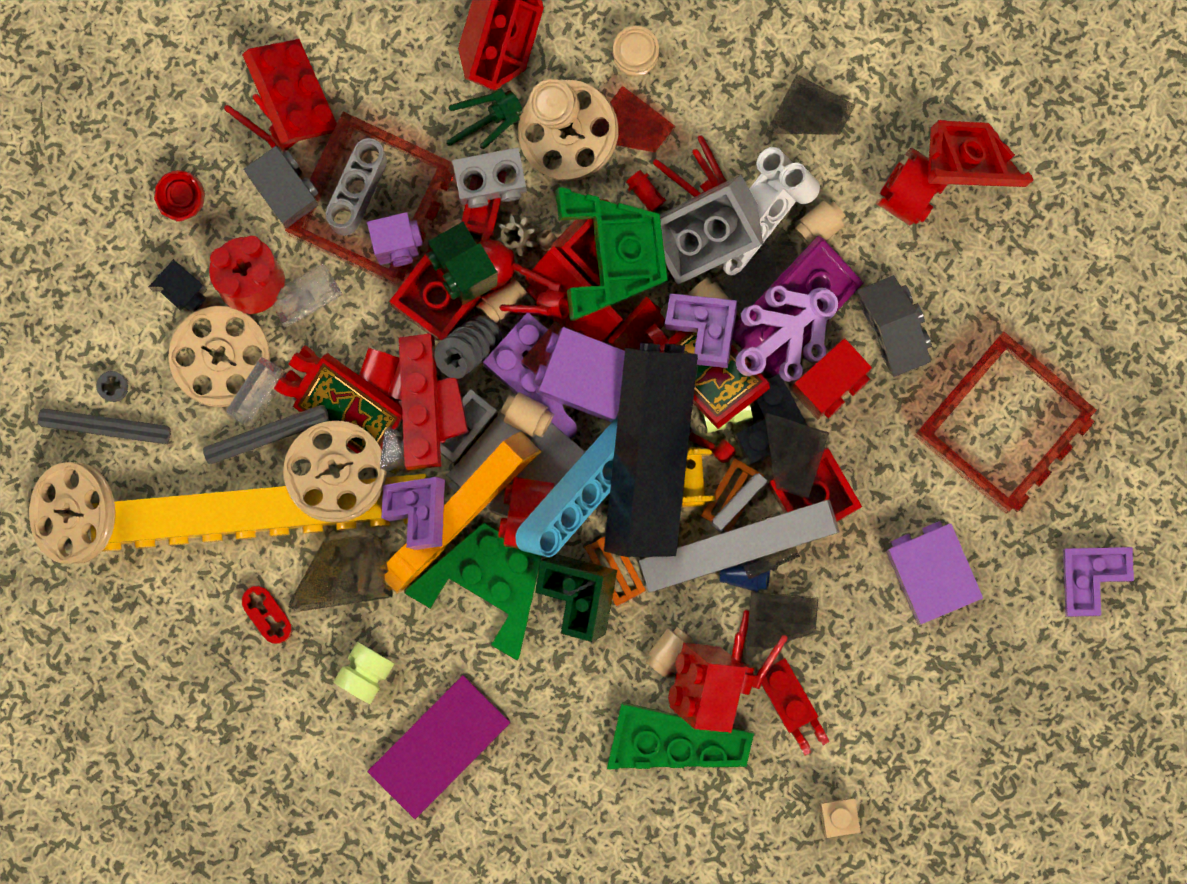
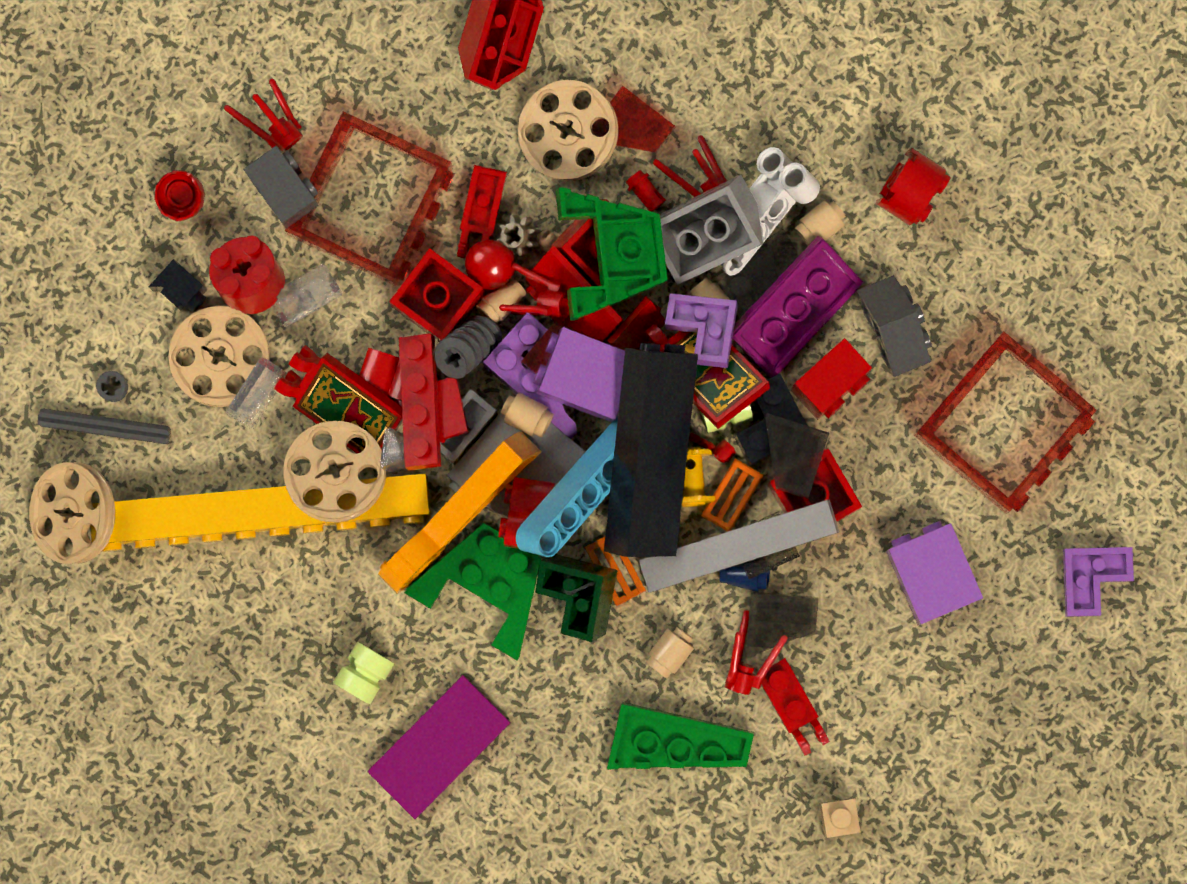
dark grey axle [203,405,330,464] -> none
red plate [242,39,339,145] -> none
red beam [242,586,293,644] -> none
clear smoke wing [288,533,393,612] -> none
light grey beam [325,138,387,236] -> none
medium lavender brick [367,212,423,266] -> none
medium lavender plate [381,477,445,550] -> none
dark green brick [426,222,498,306] -> none
dark green plant [446,88,523,149] -> none
light grey brick [452,147,527,208] -> none
tan wheel [528,79,580,129] -> none
tan wheel [613,26,659,77] -> none
red brick [668,642,746,733] -> none
light grey tile [711,473,767,532] -> none
lavender plant [736,286,838,382] -> none
clear smoke wing [767,74,856,135] -> none
red wing [927,120,1034,187] -> none

